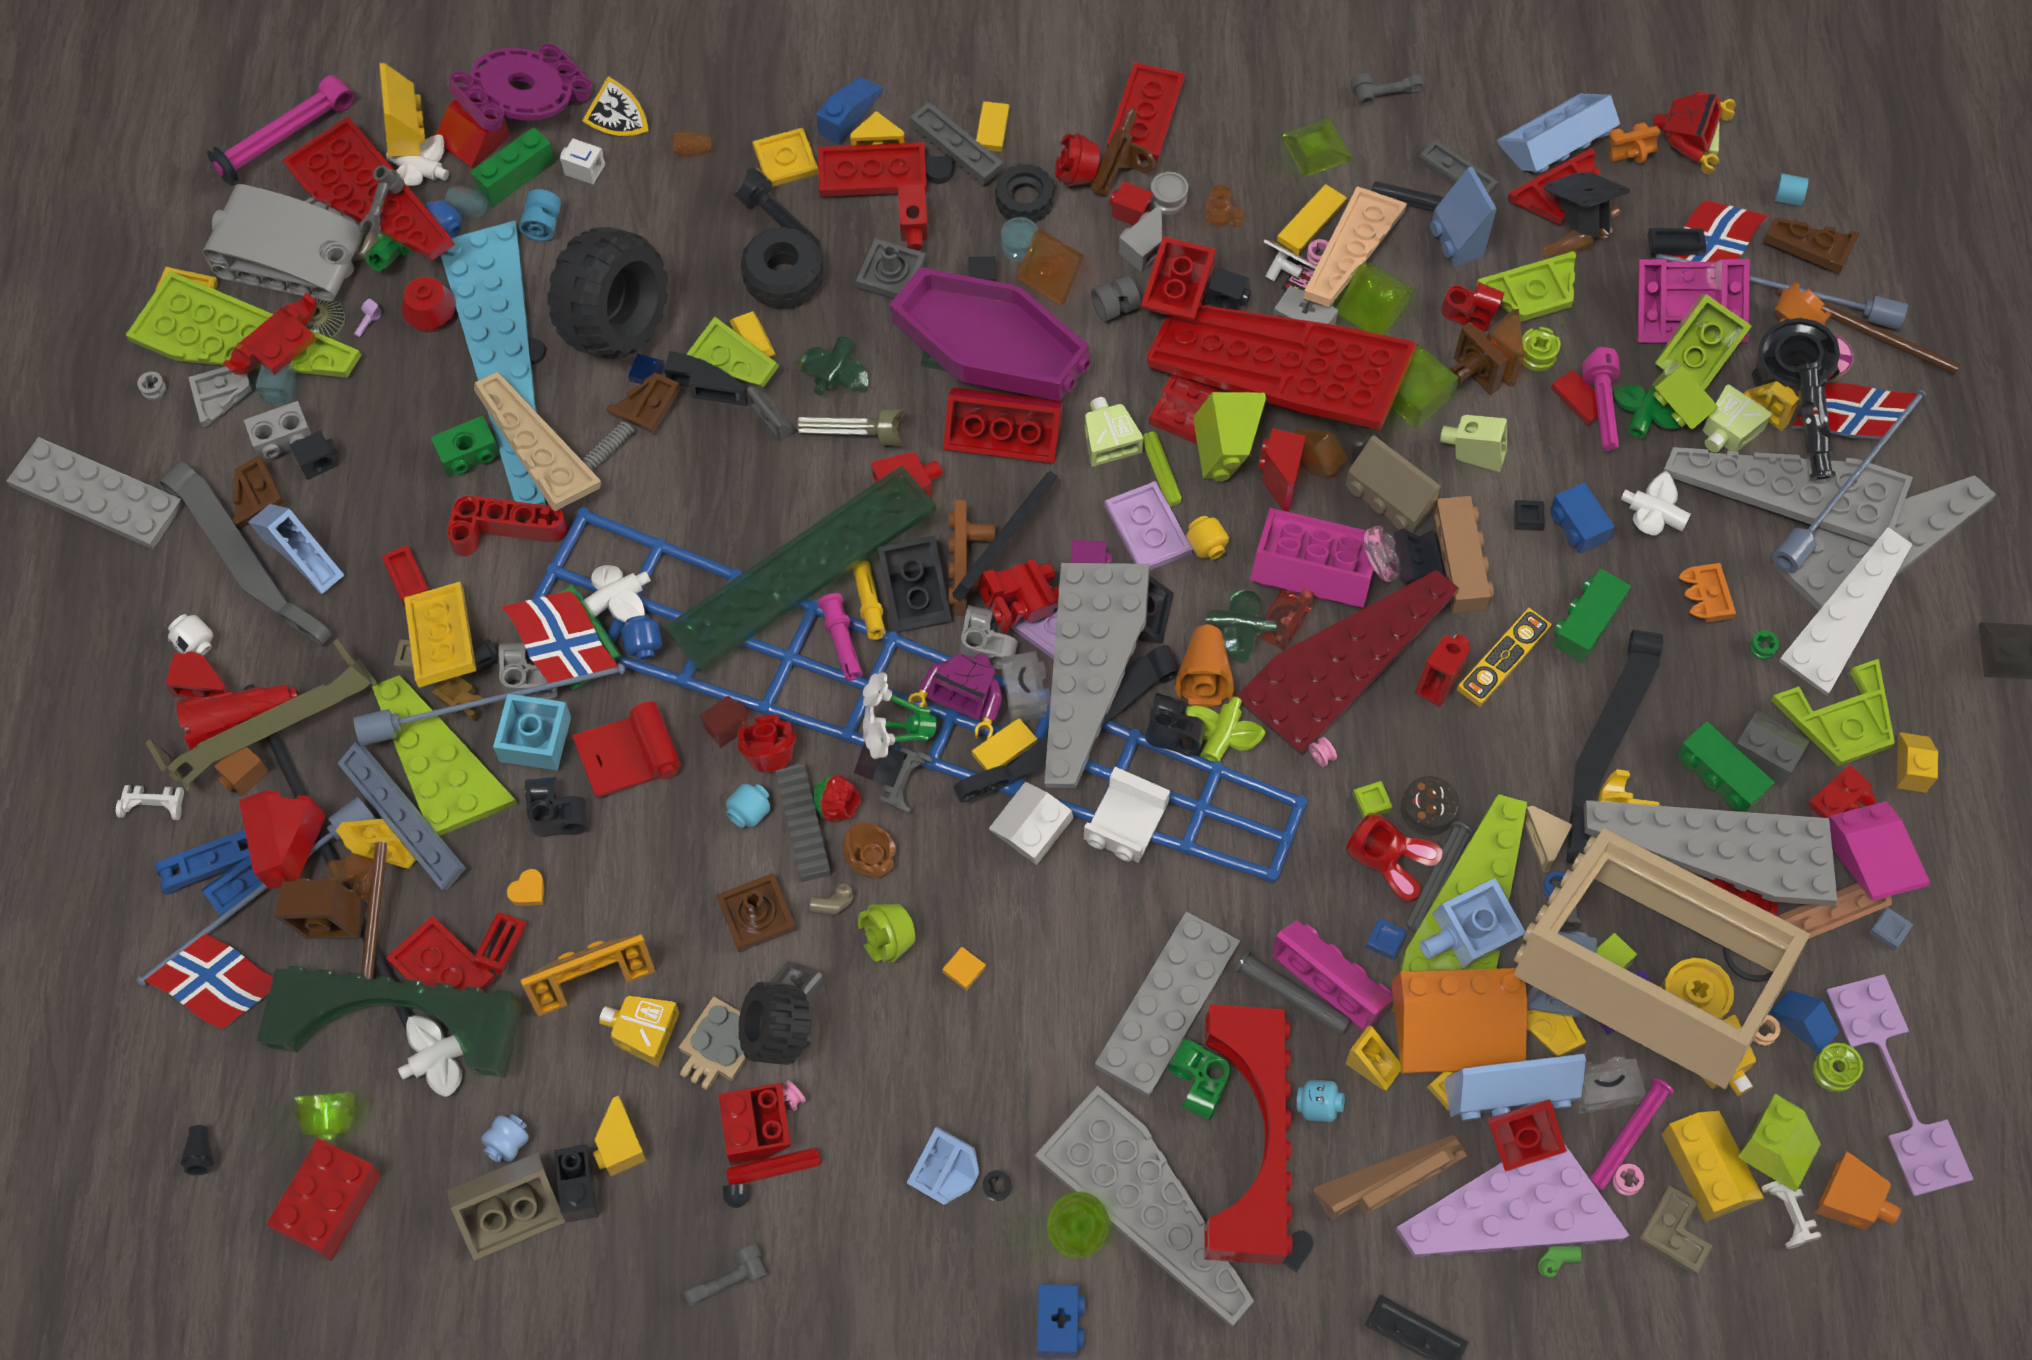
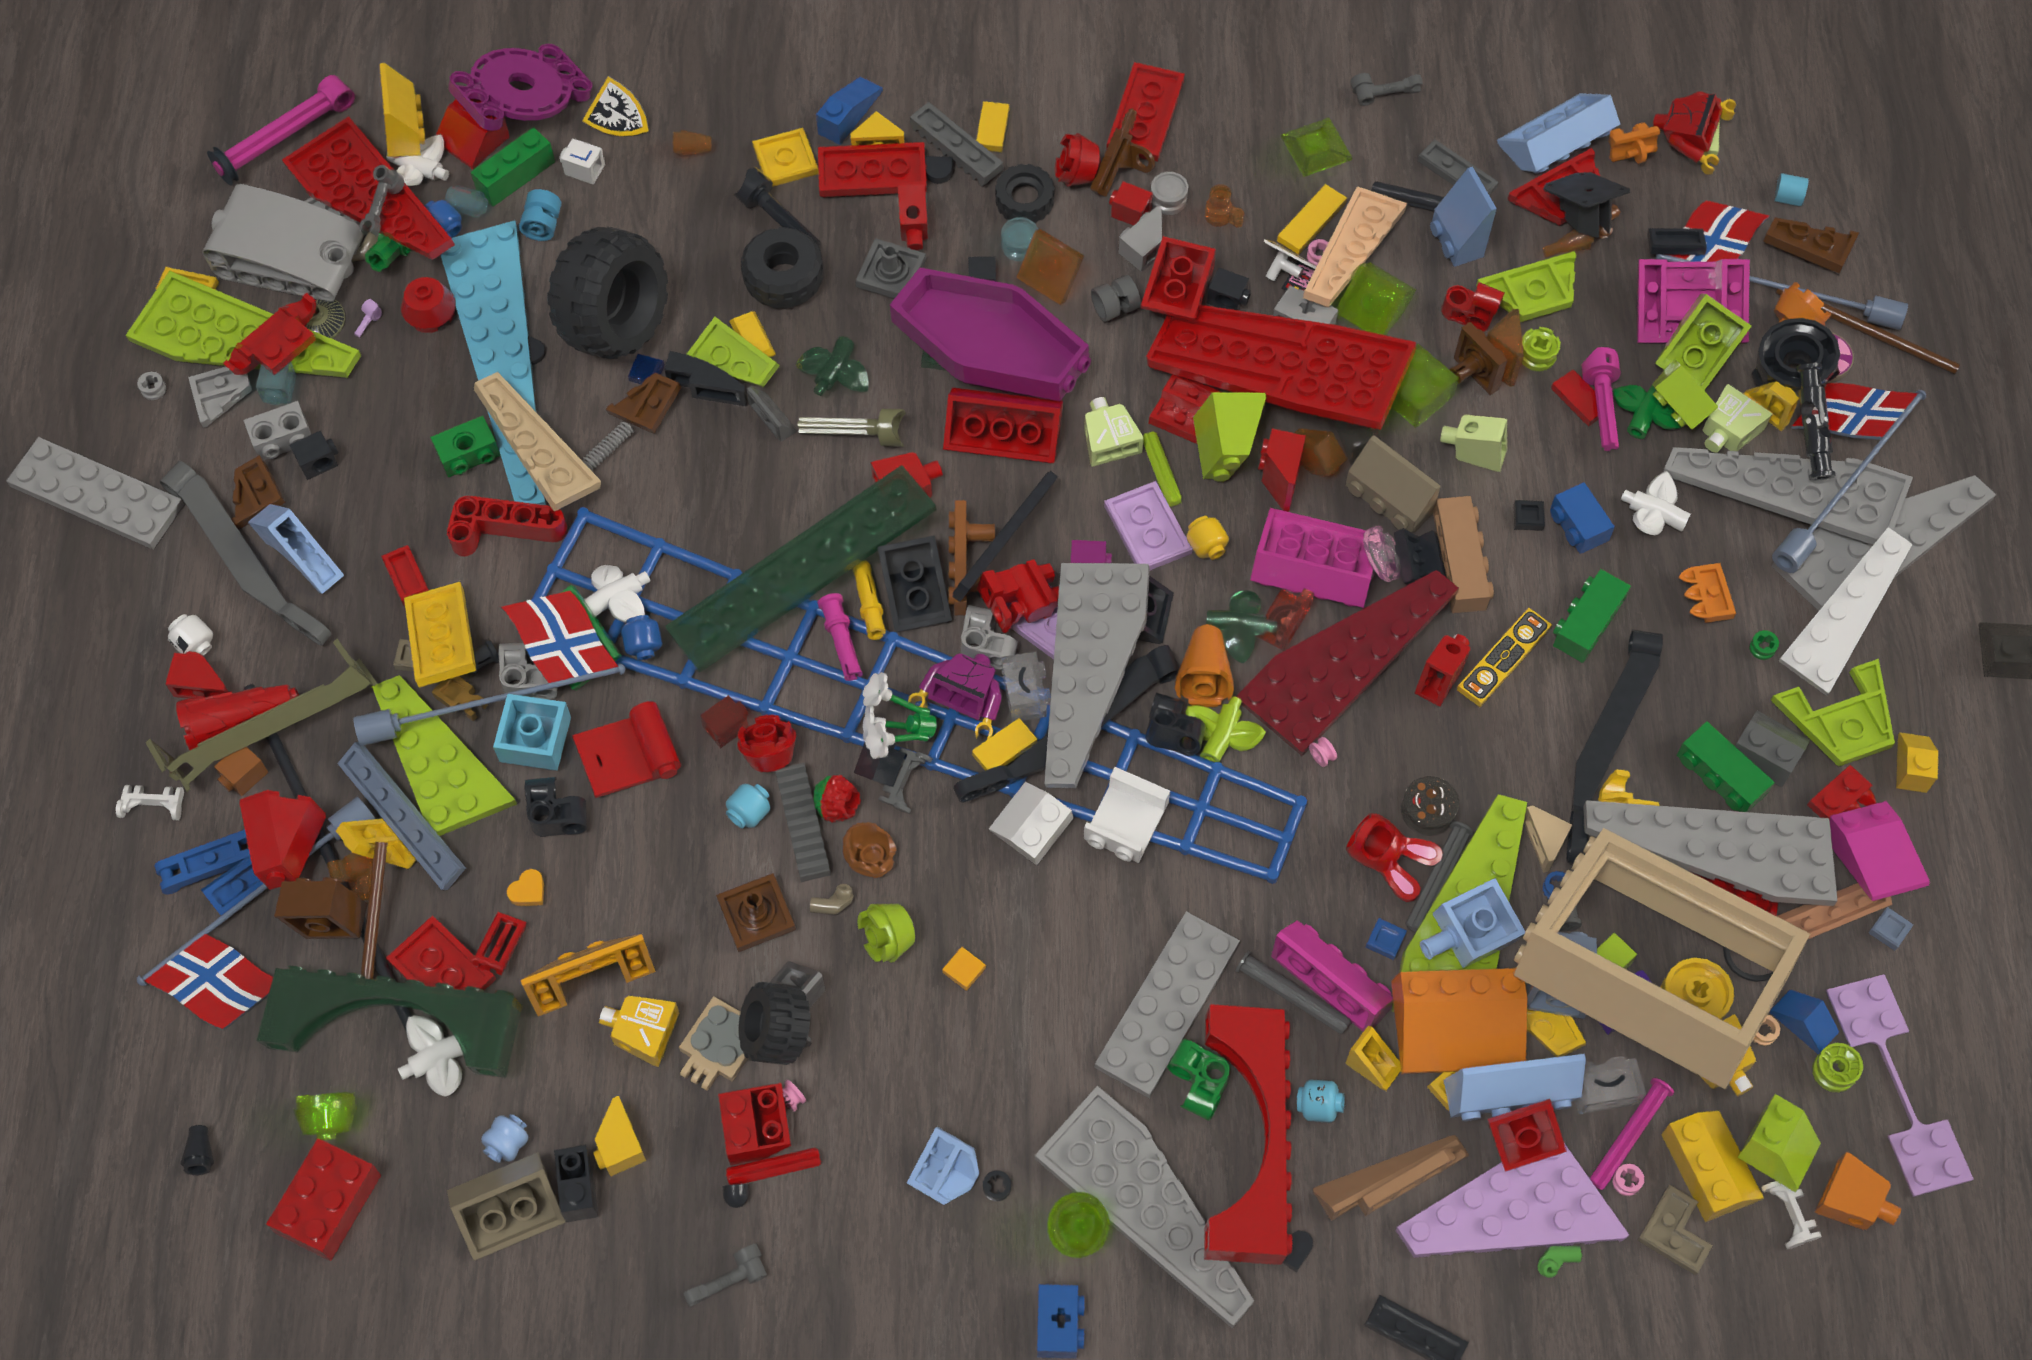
lime tile [1352,781,1393,819] -> none

